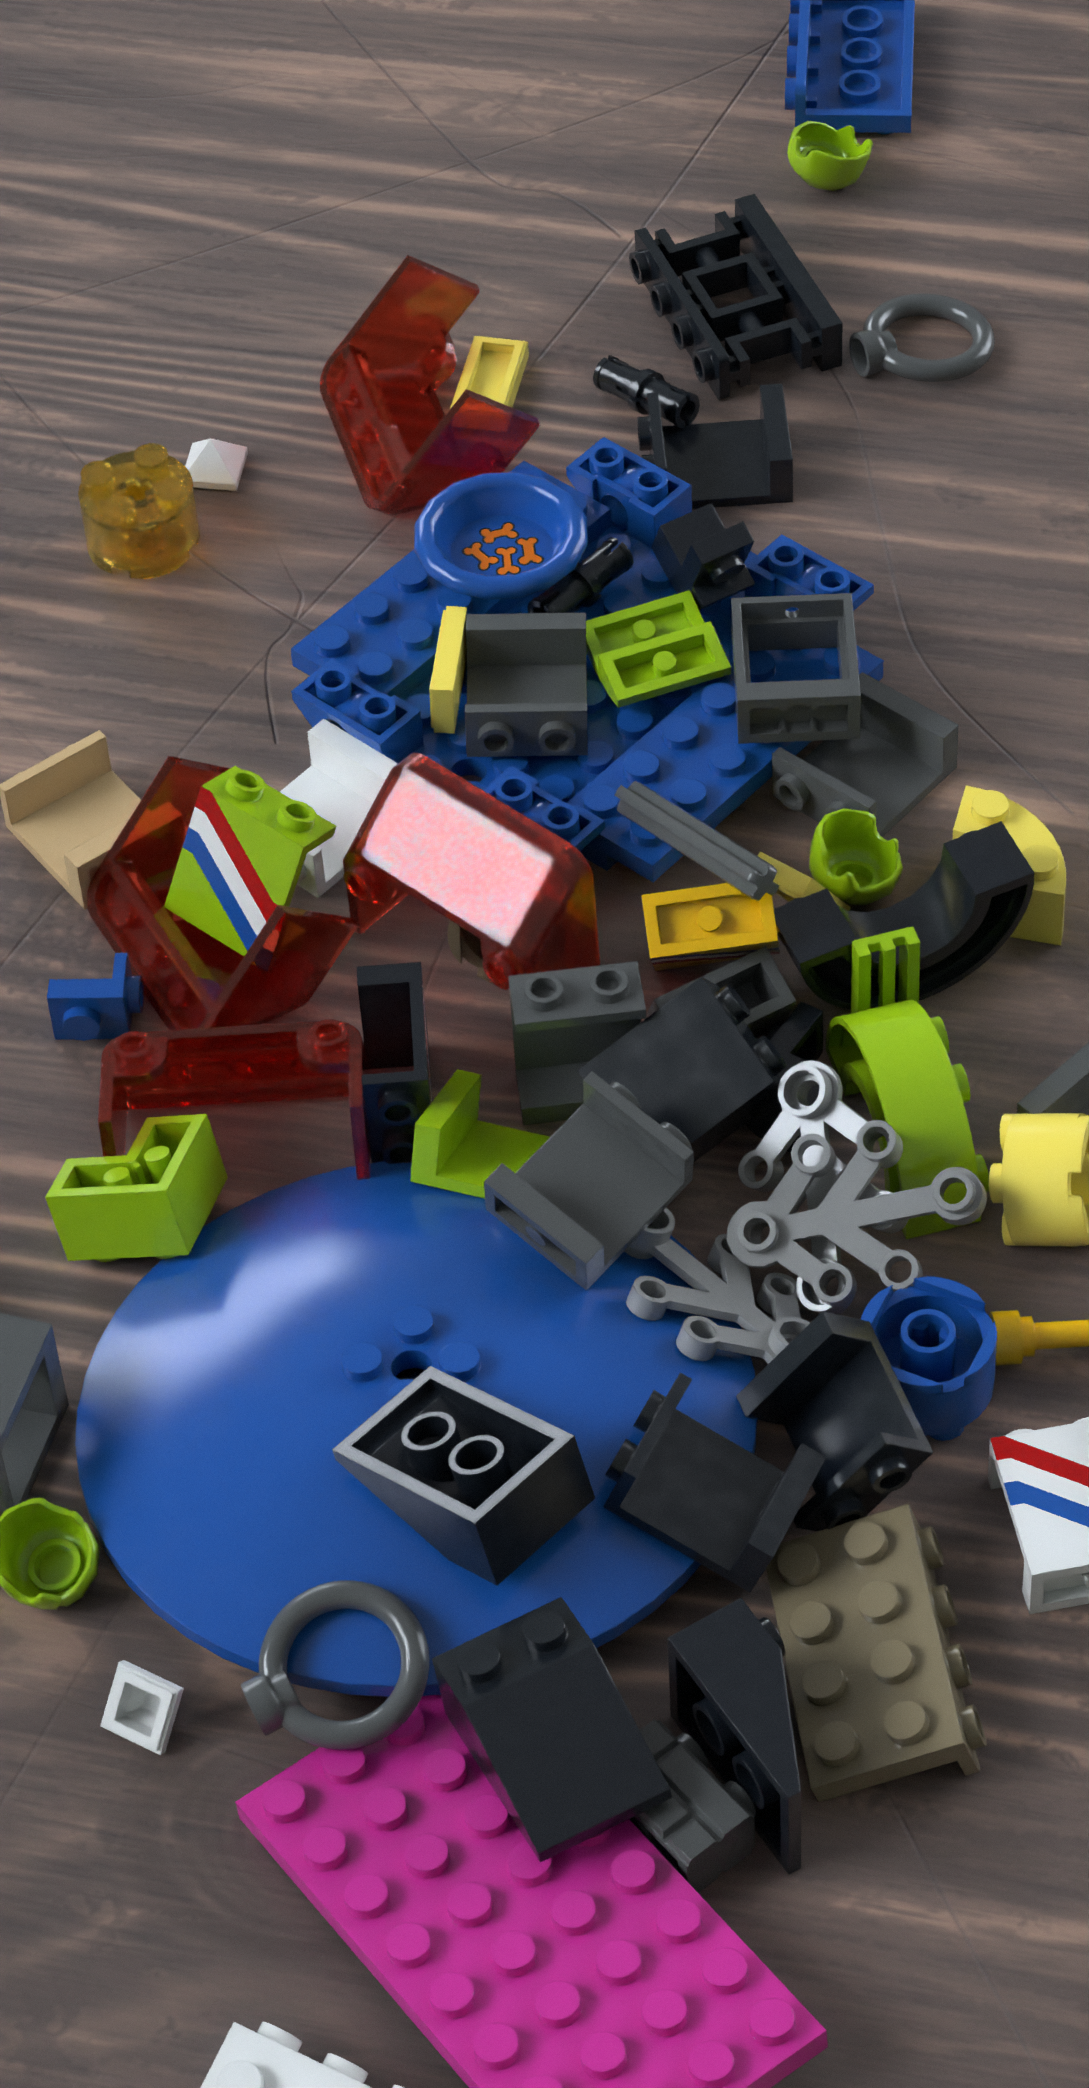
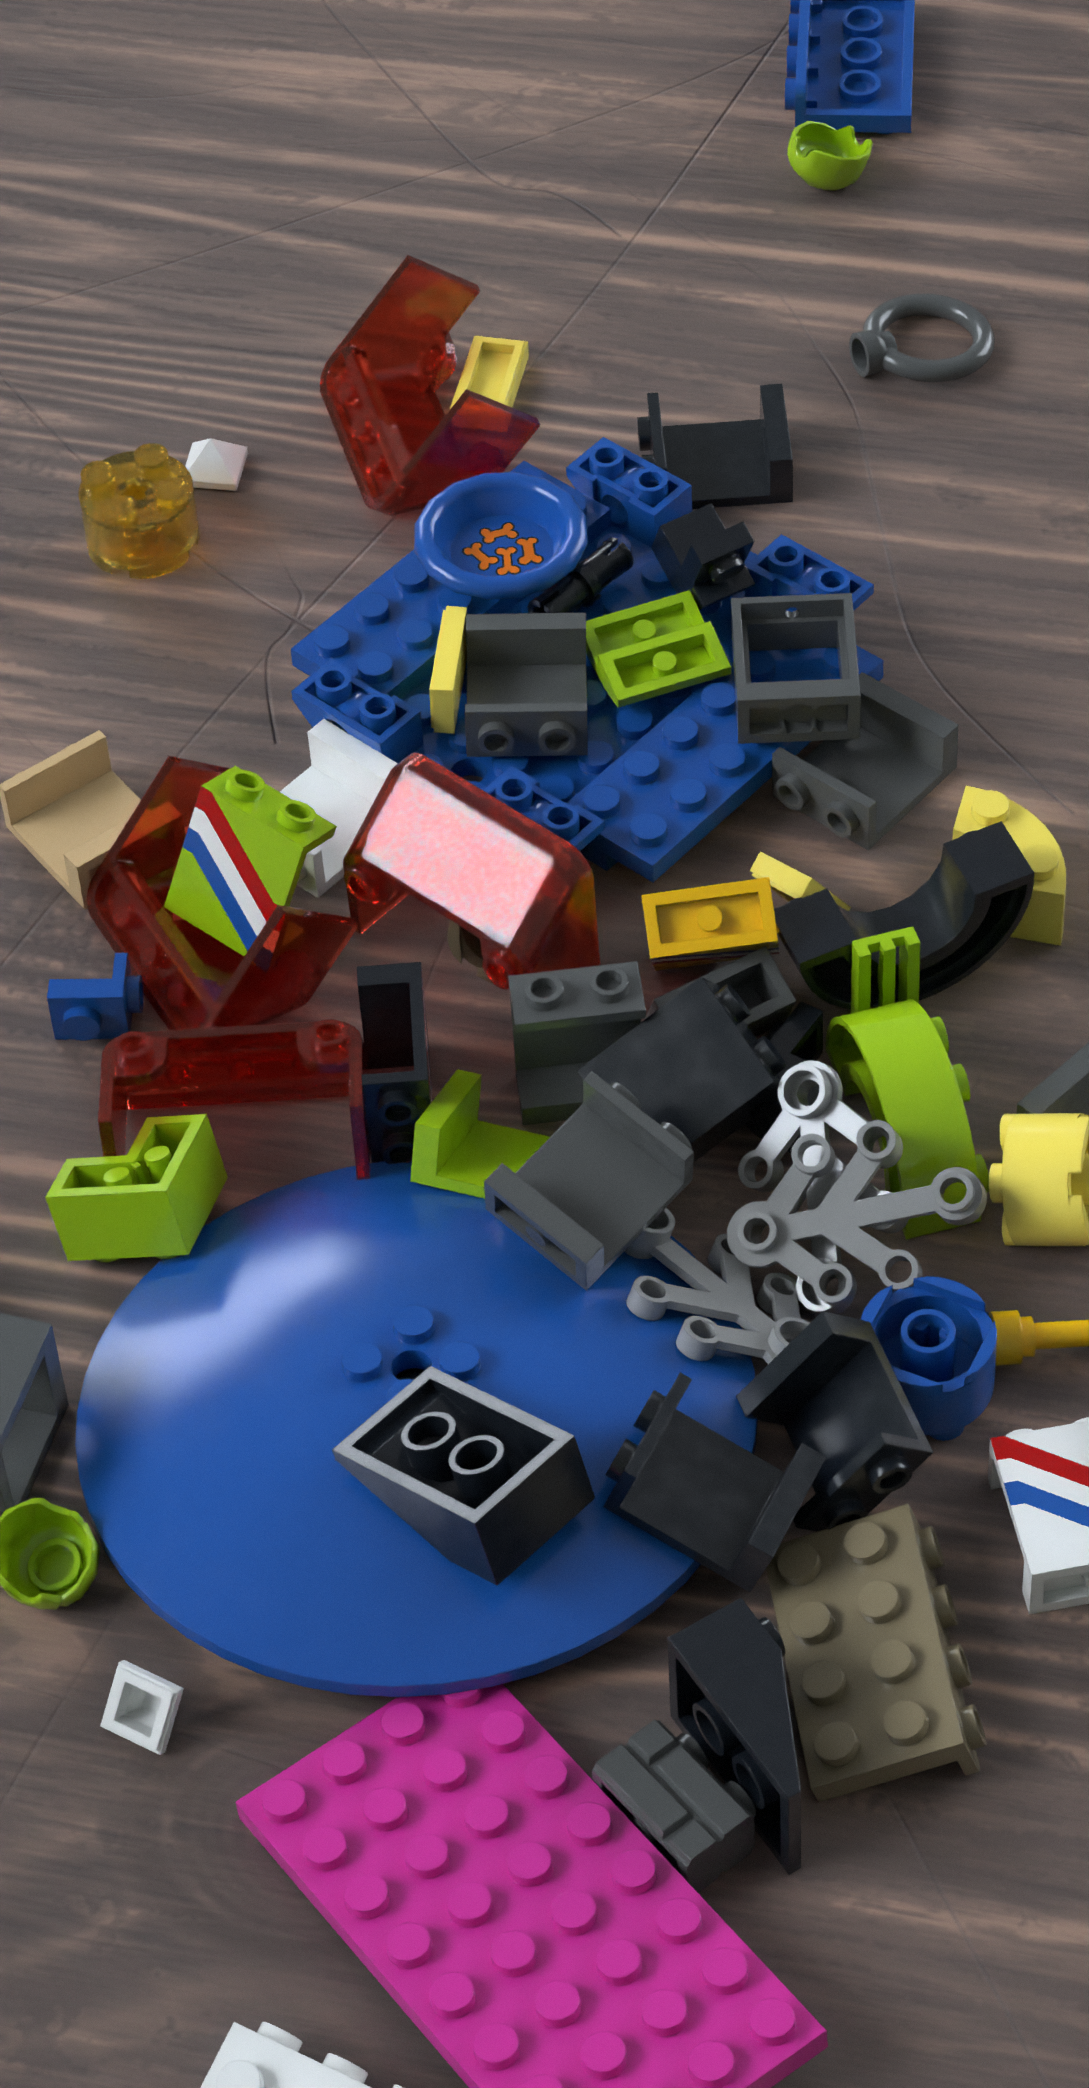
dark grey piece [240,1580,430,1750] -> none
black slope [432,1597,672,1863] -> none
black pin [593,355,700,428] -> none
dark grey axle [615,781,779,901] -> none
black fence [629,194,843,400] -> none
lime hair [809,808,903,905] -> none

